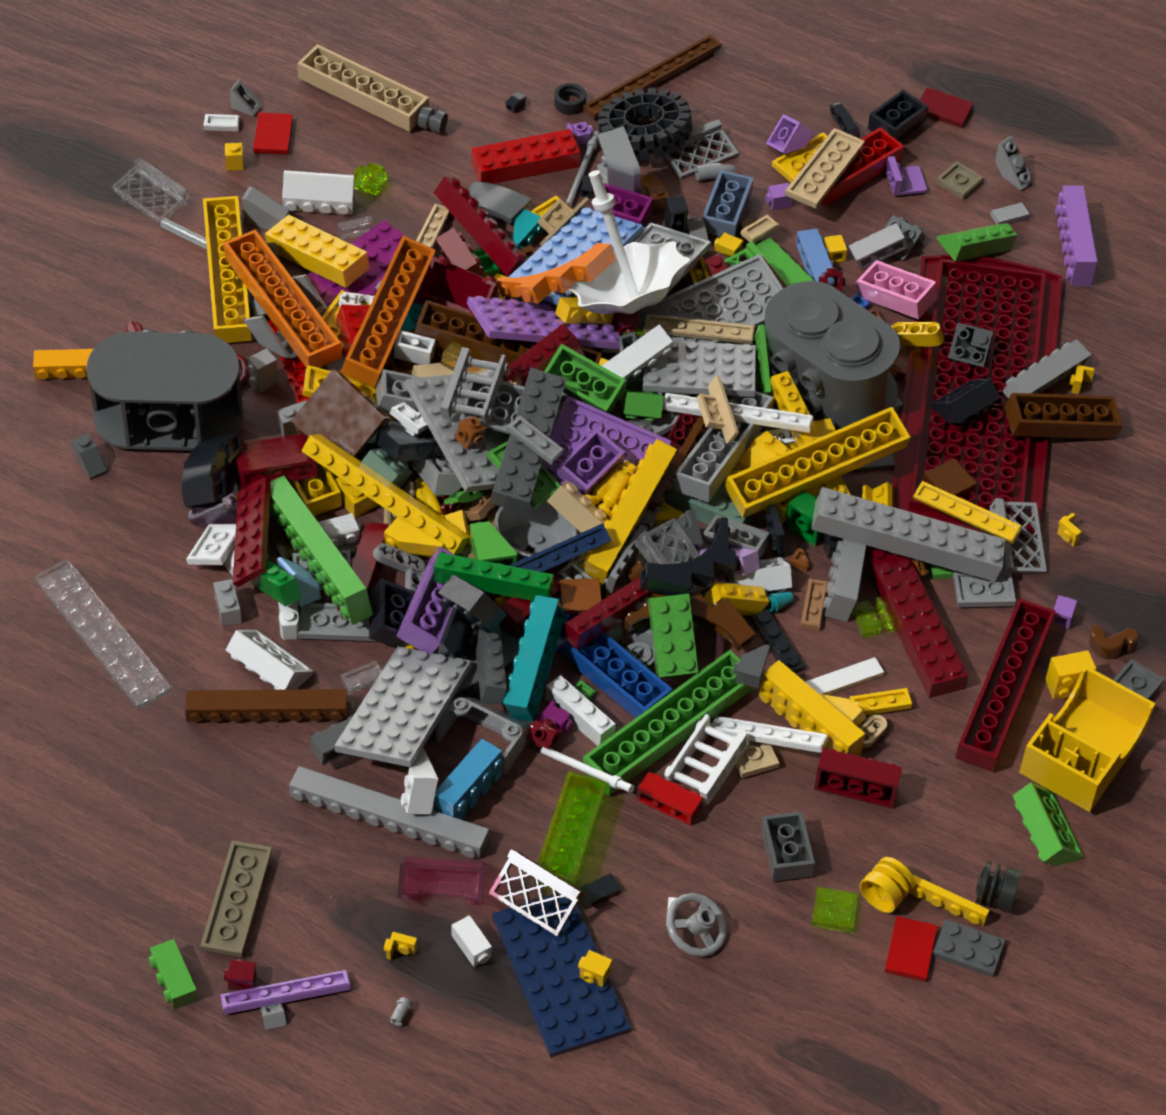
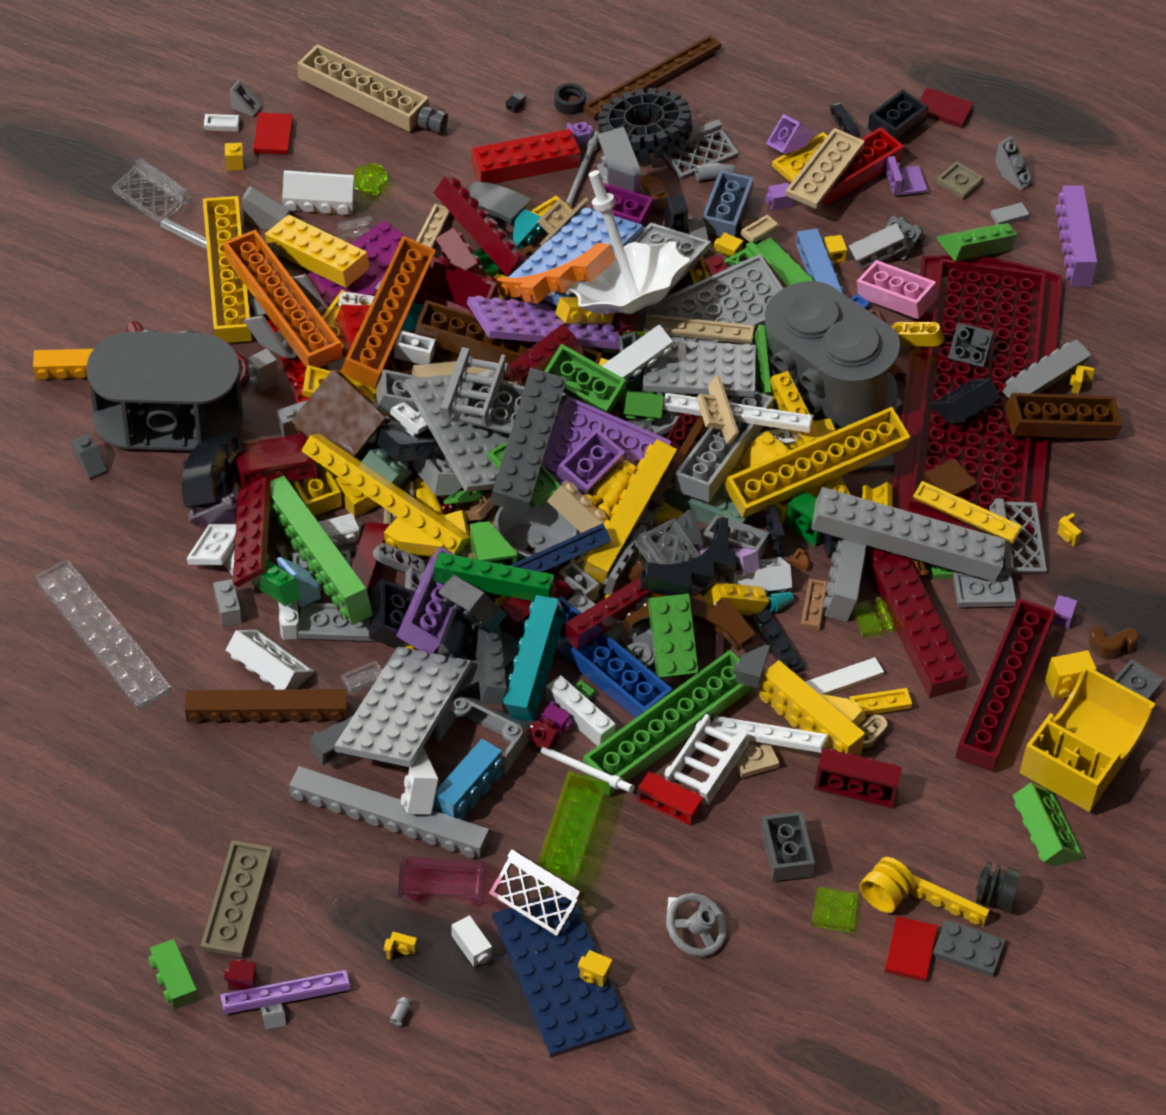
clear yellow brick [441,341,471,371] -> none
dark orange brick [454,416,486,450] -> none
light grey tile [507,415,564,465] -> none
dark orange tile [560,578,601,615] -> none
black tile [579,873,621,909] -> none
black piece [580,176,594,199] -> none
dark red brick [819,268,845,290] -> none

